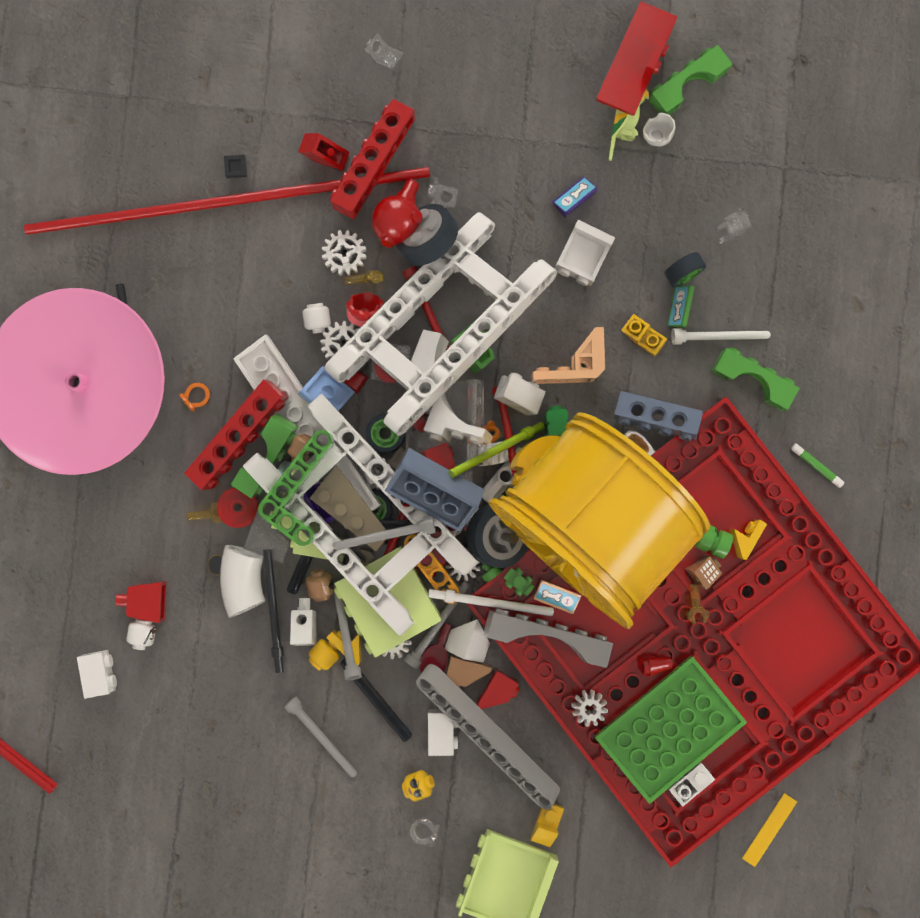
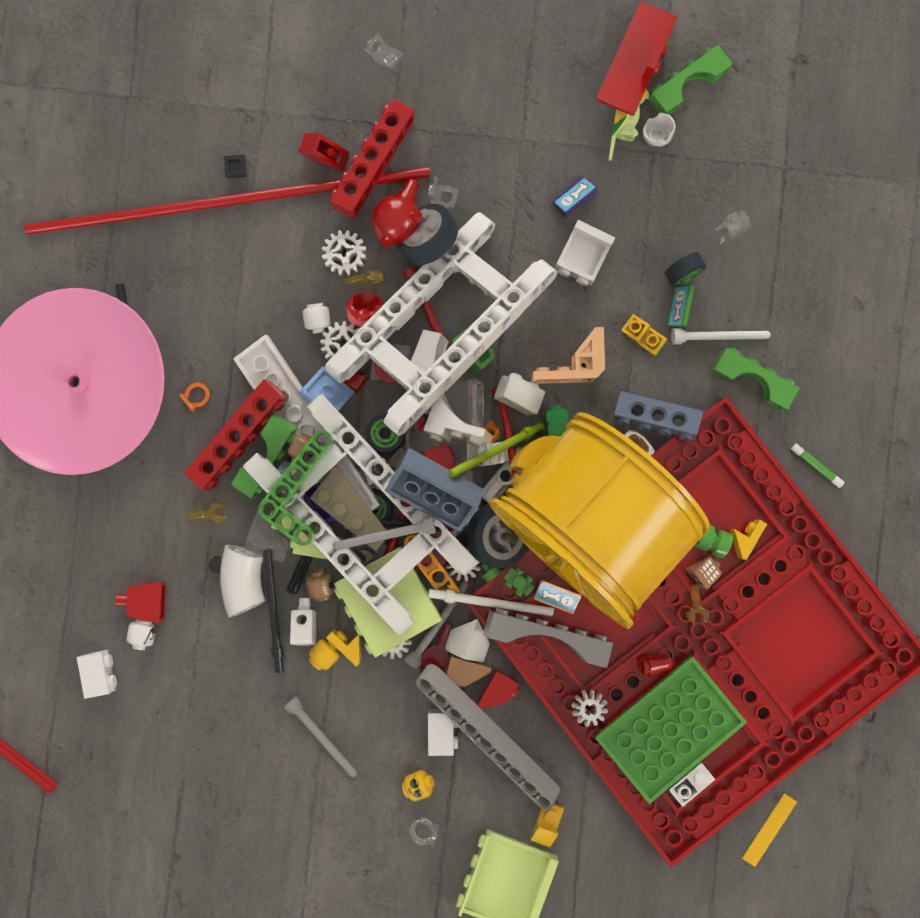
red plate [216,487,259,528] -> none
light grey piece [333,581,362,680] -> none
black axle [340,658,412,742] -> none

